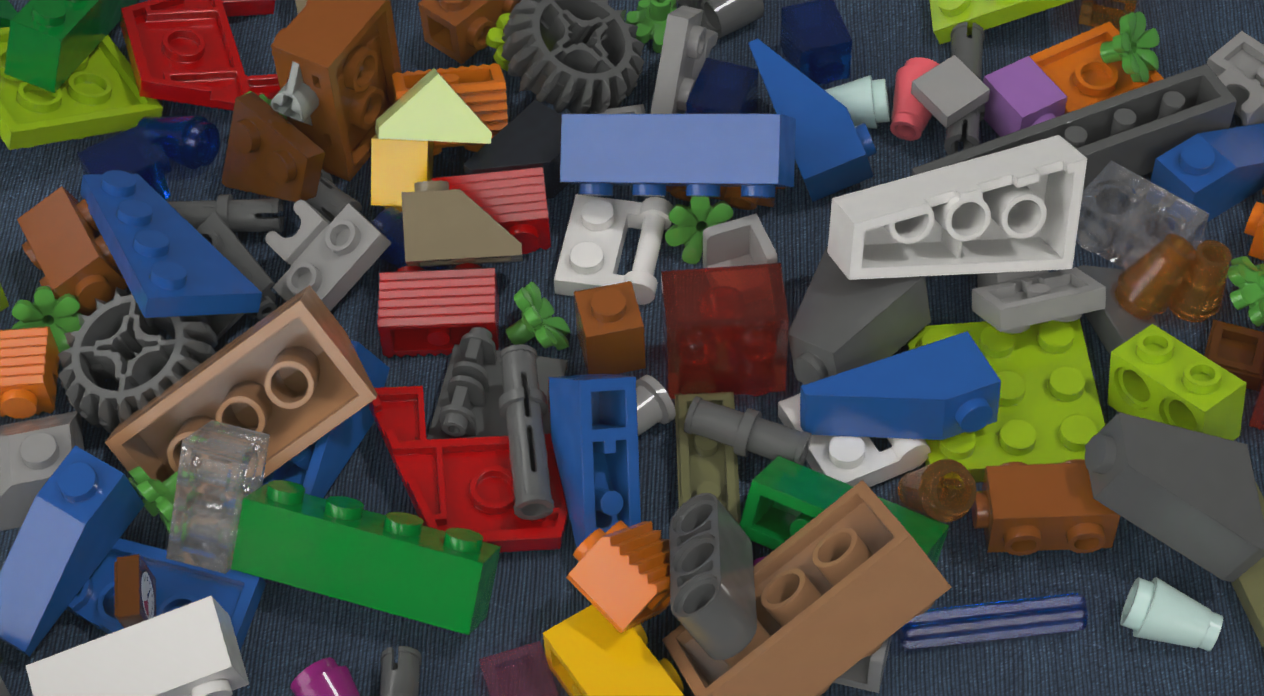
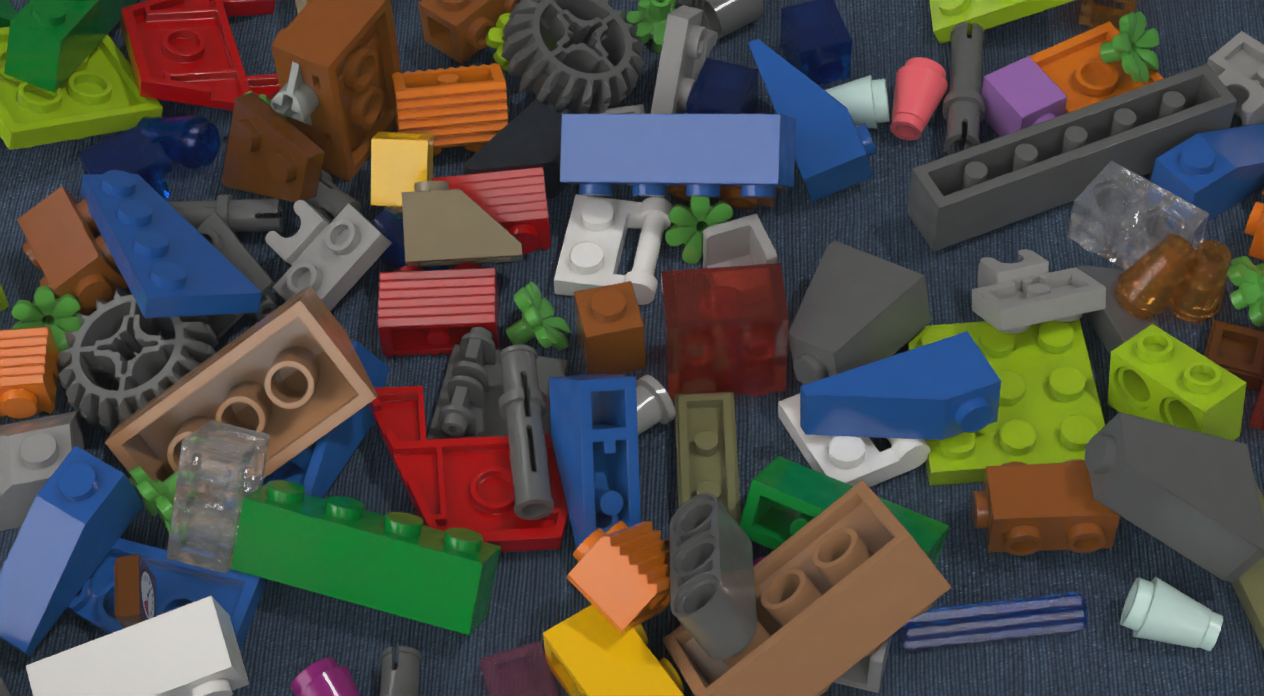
yellowish green slope [375,68,492,144] -> none
dark grey pin [684,396,812,466] -> none
white wedge [827,135,1087,280] -> none
clear orange cone [898,459,977,522] -> none
light grey tile [911,55,990,128] -> none

